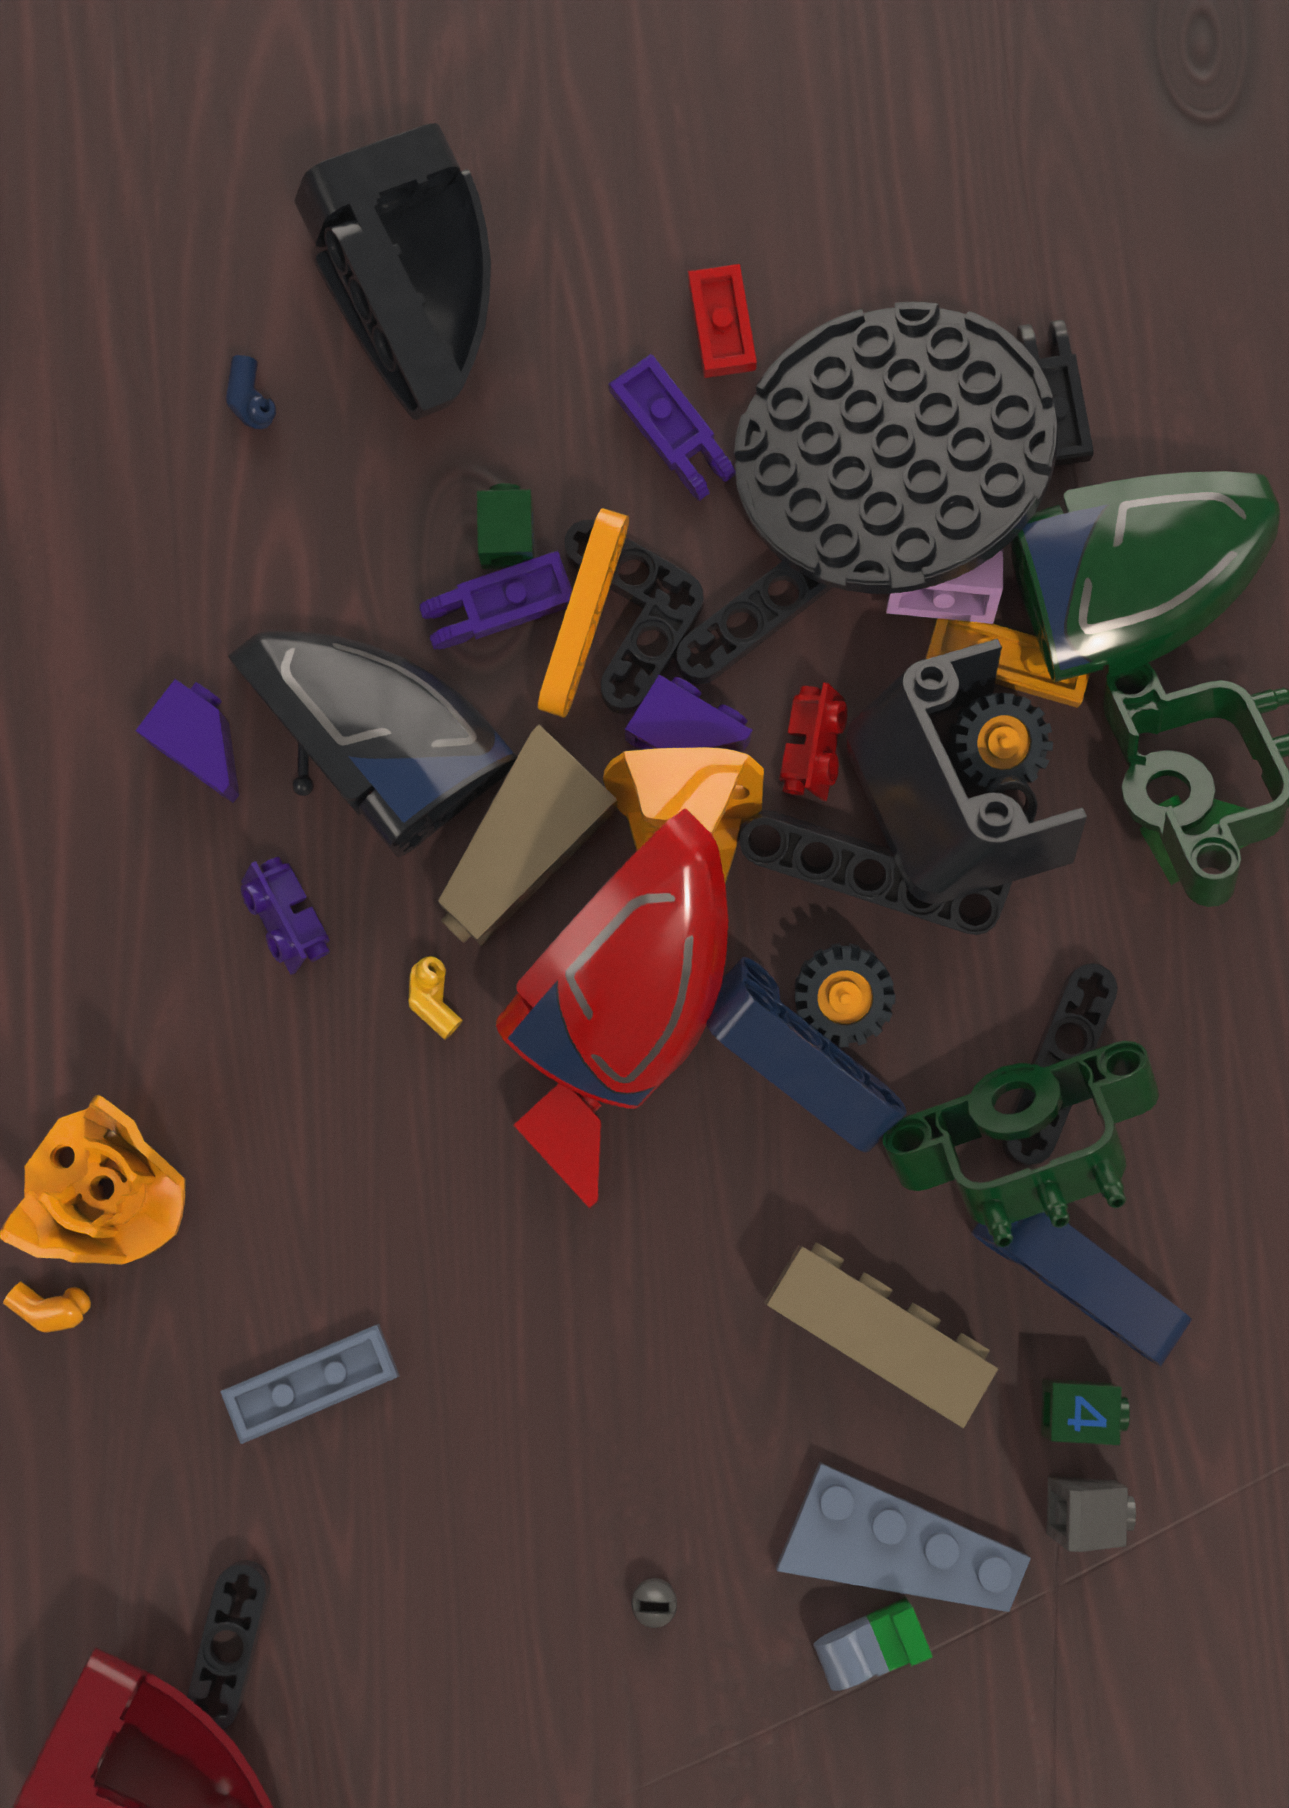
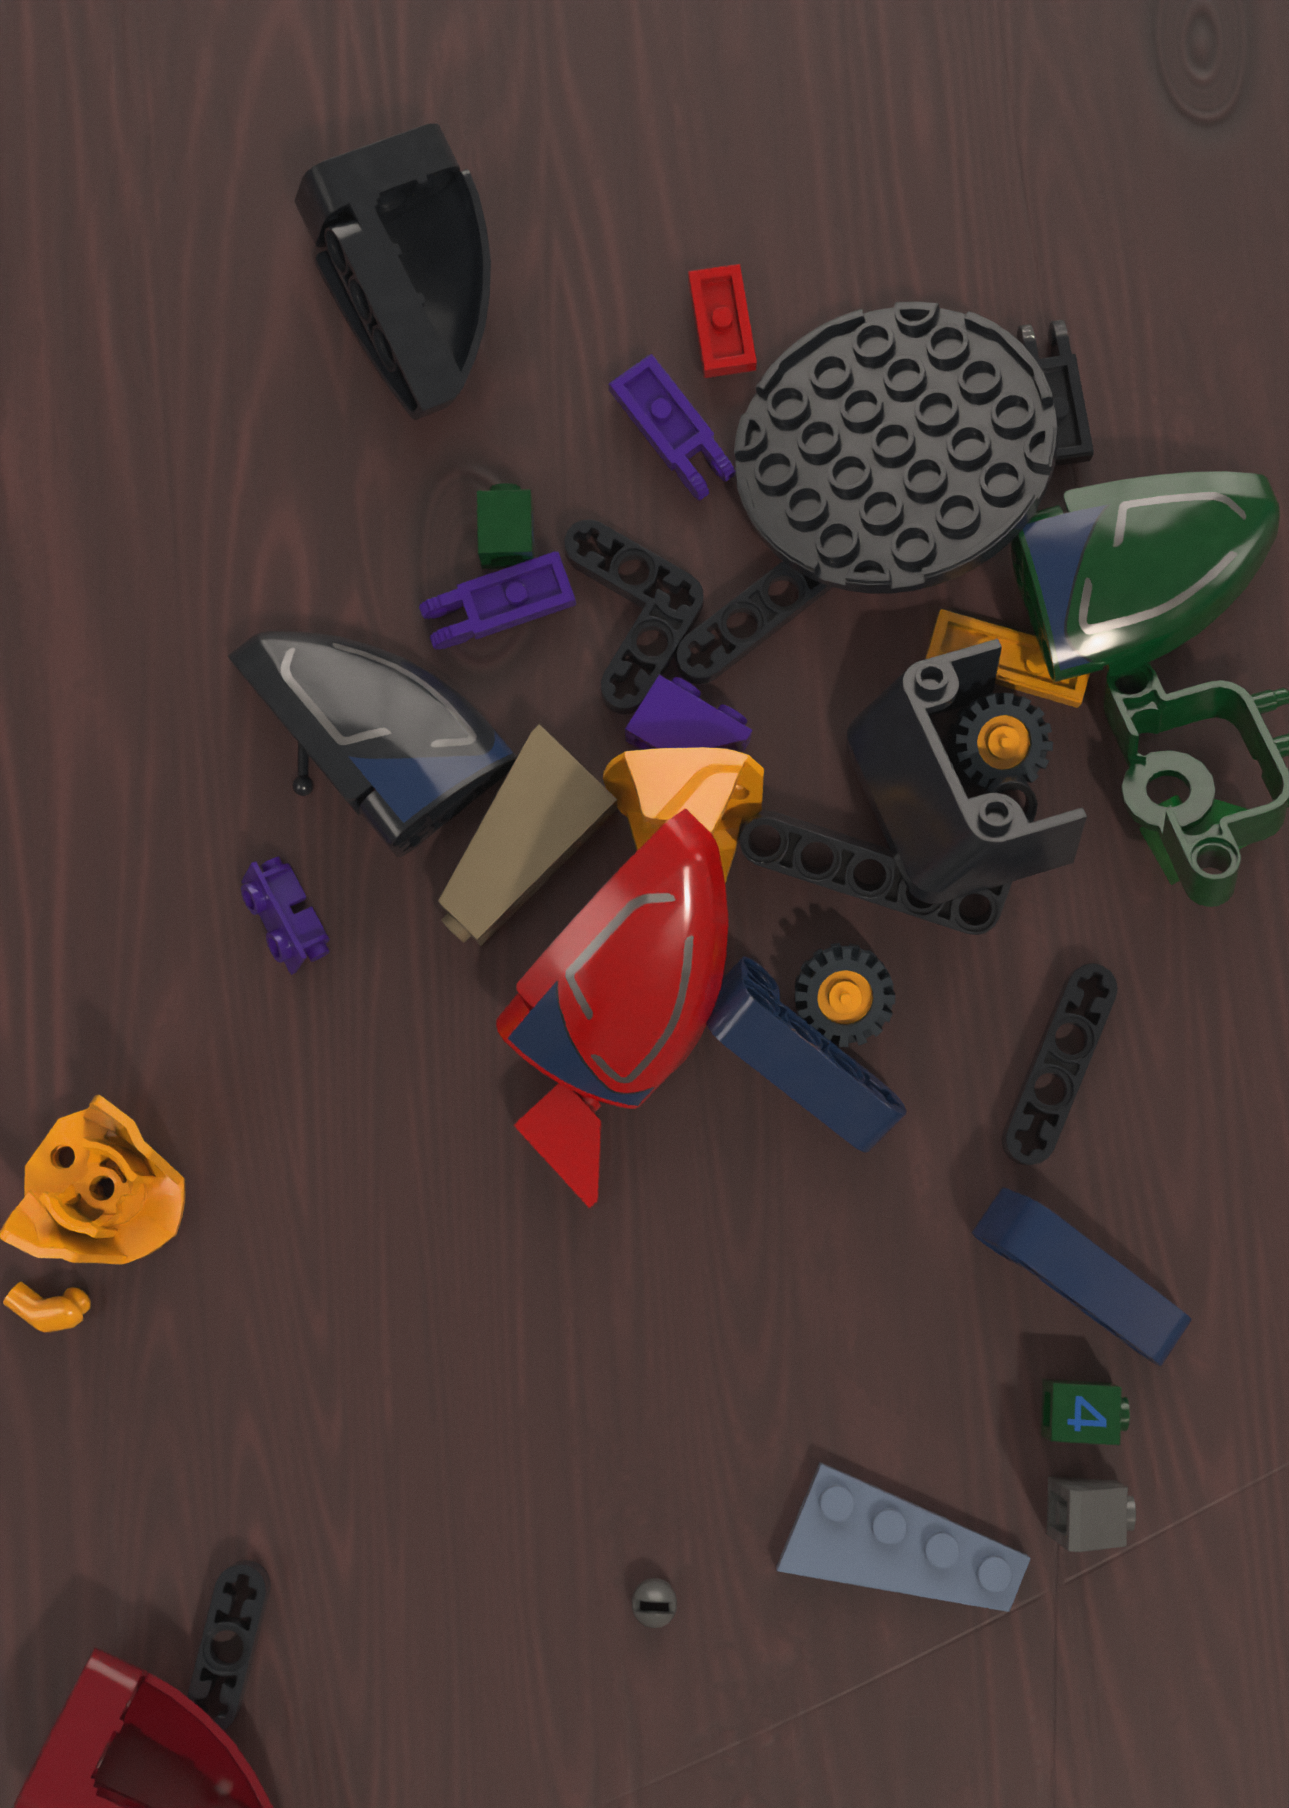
dark purple slope [135,679,239,803] -> none
sand blue tile [220,1324,400,1444] -> none
dark blue arm [226,355,276,429] -> none
yellow arm [408,956,463,1040] -> none
light orange beam [538,508,629,718] -> none
dark tan brick [764,1242,998,1429] -> none
red hinge [779,682,848,801] -> none
leg [813,1597,933,1691] -> none
dark green piece [883,1041,1159,1247] -> none
lavender slope [886,549,1003,624] -> none

